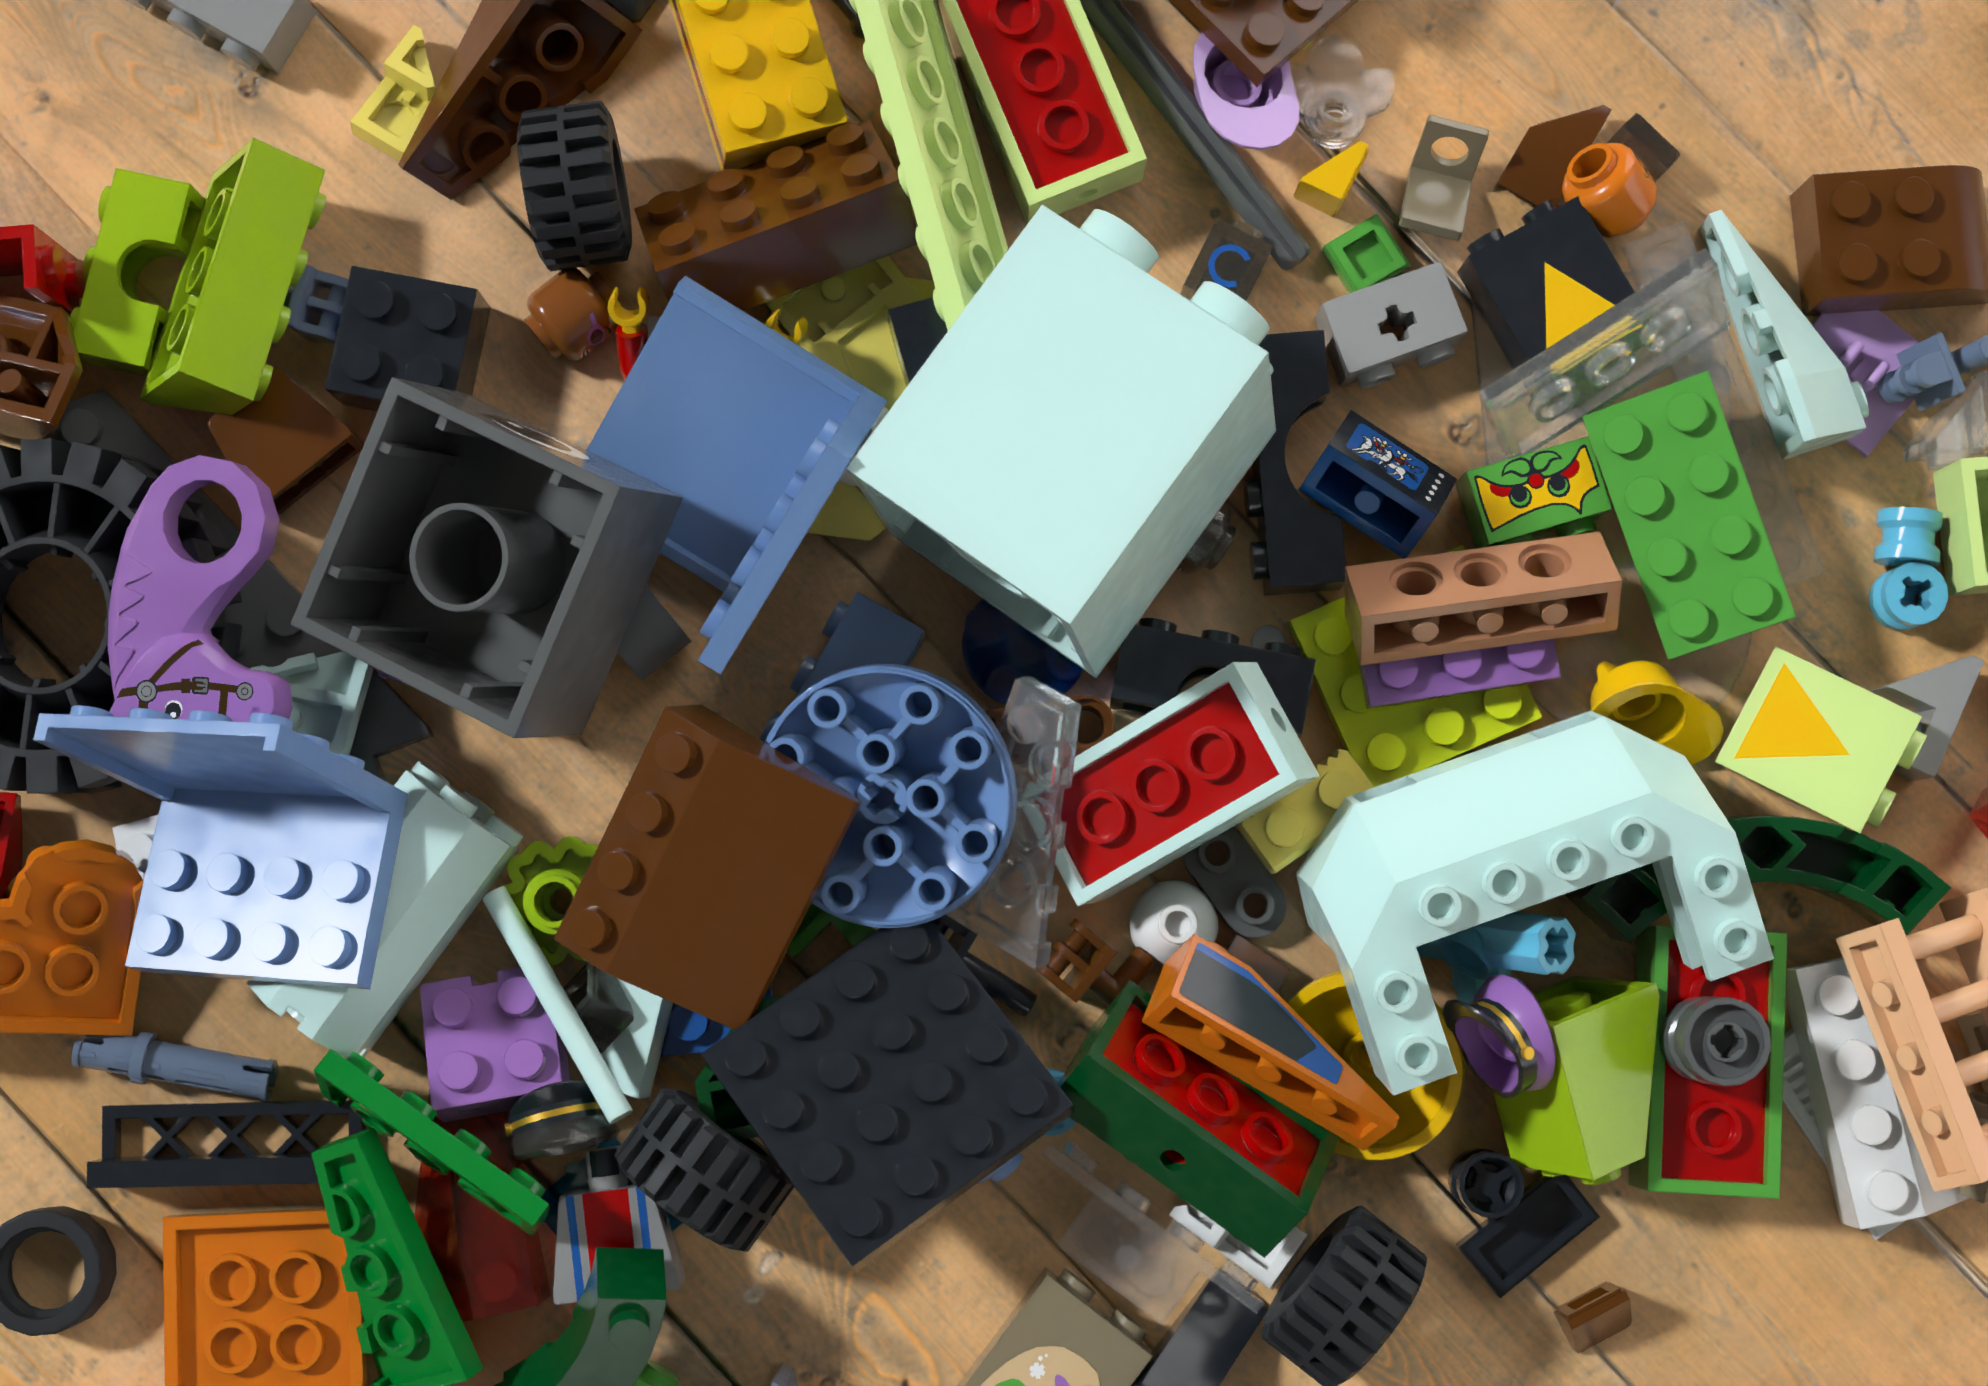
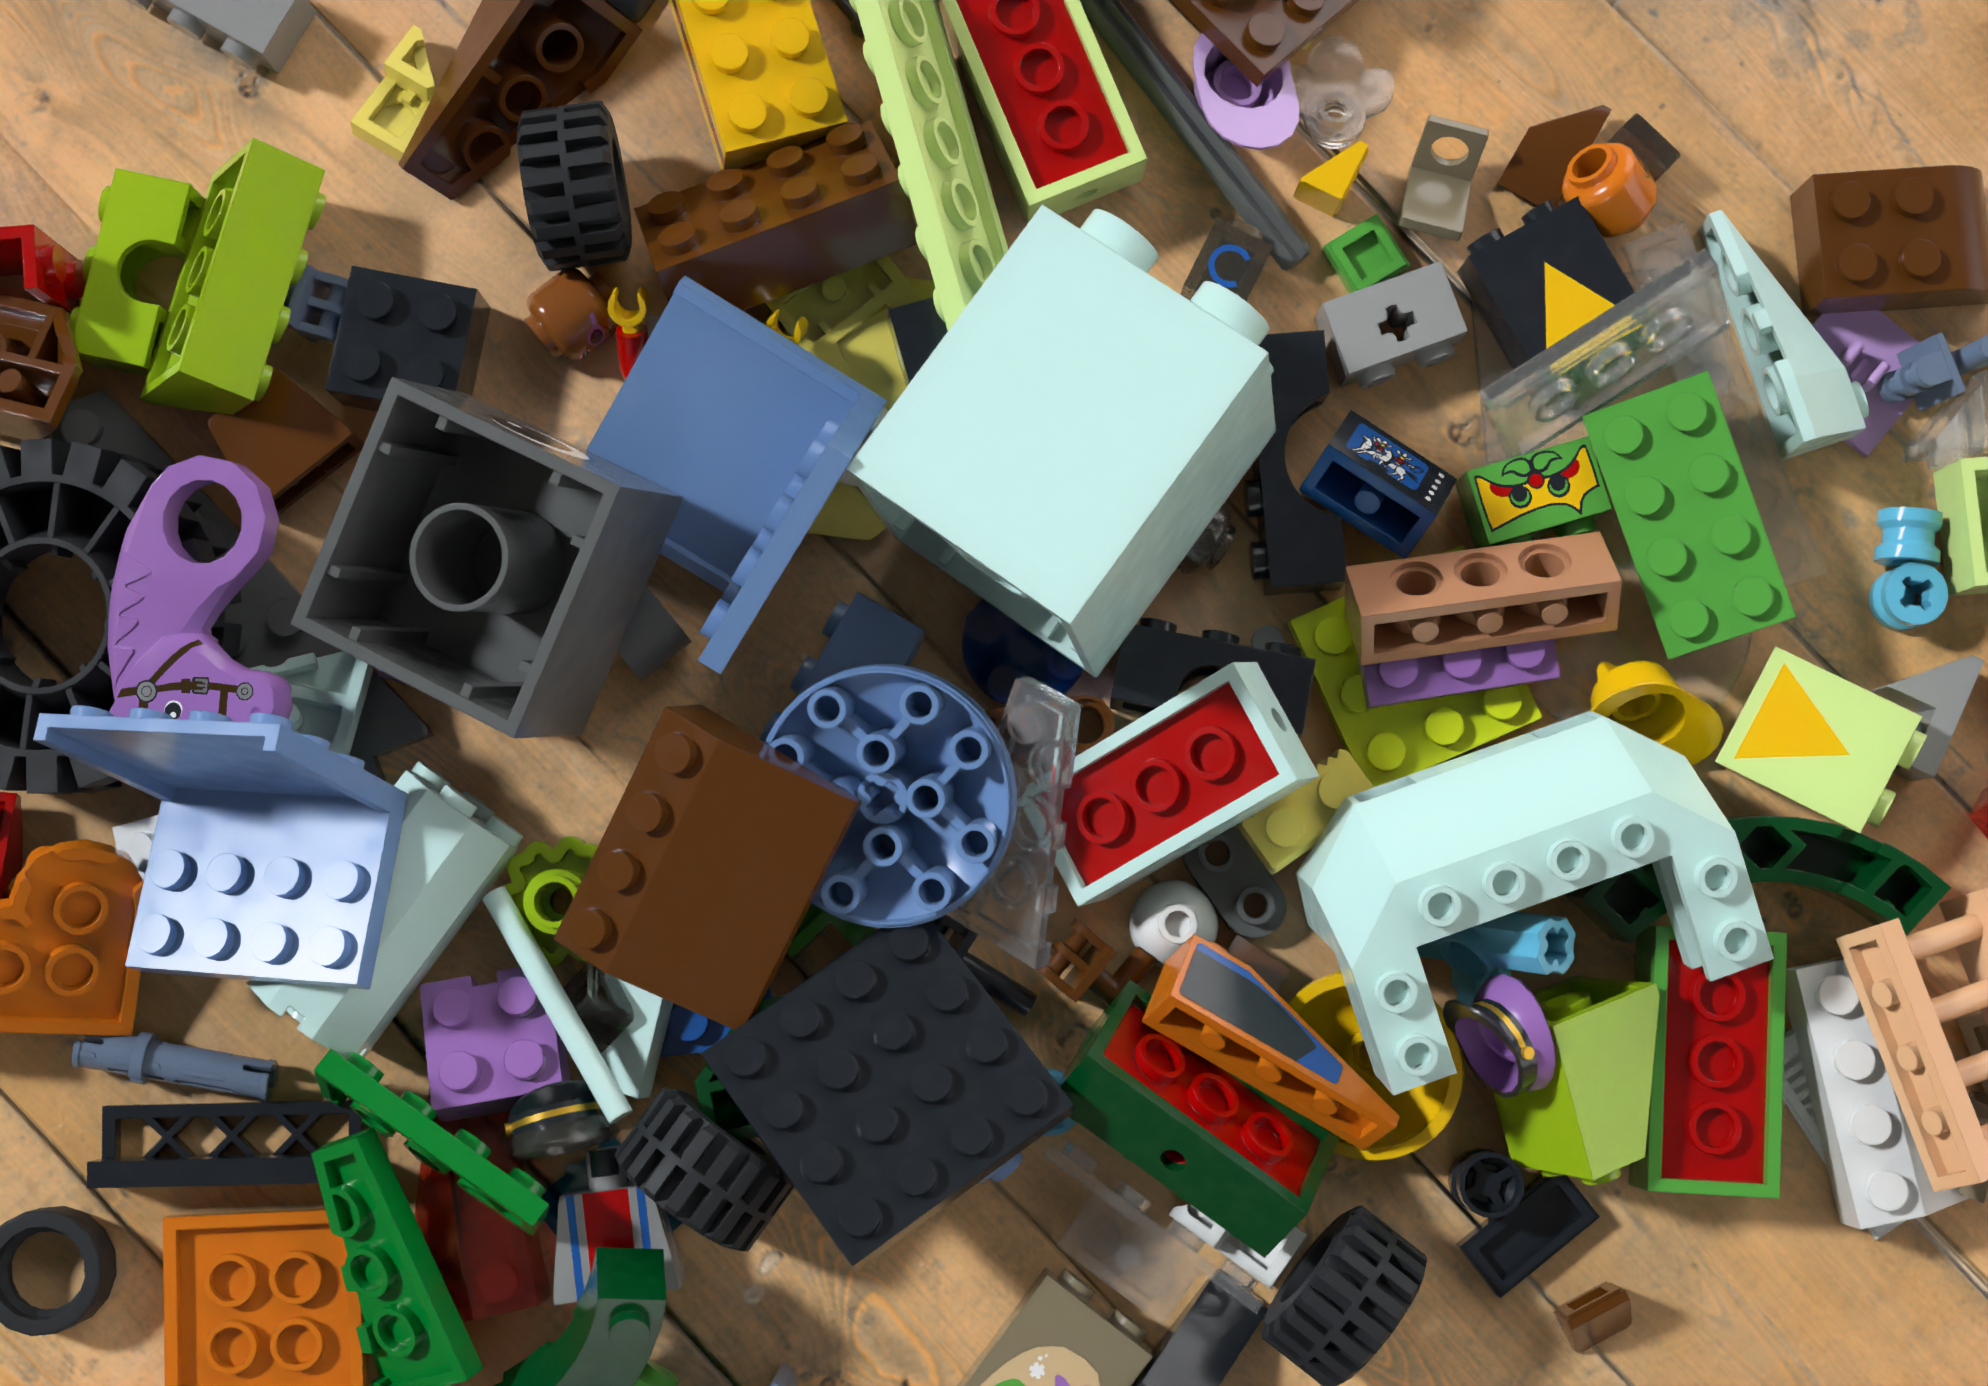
dark grey wheel [1659,996,1771,1086] -> none

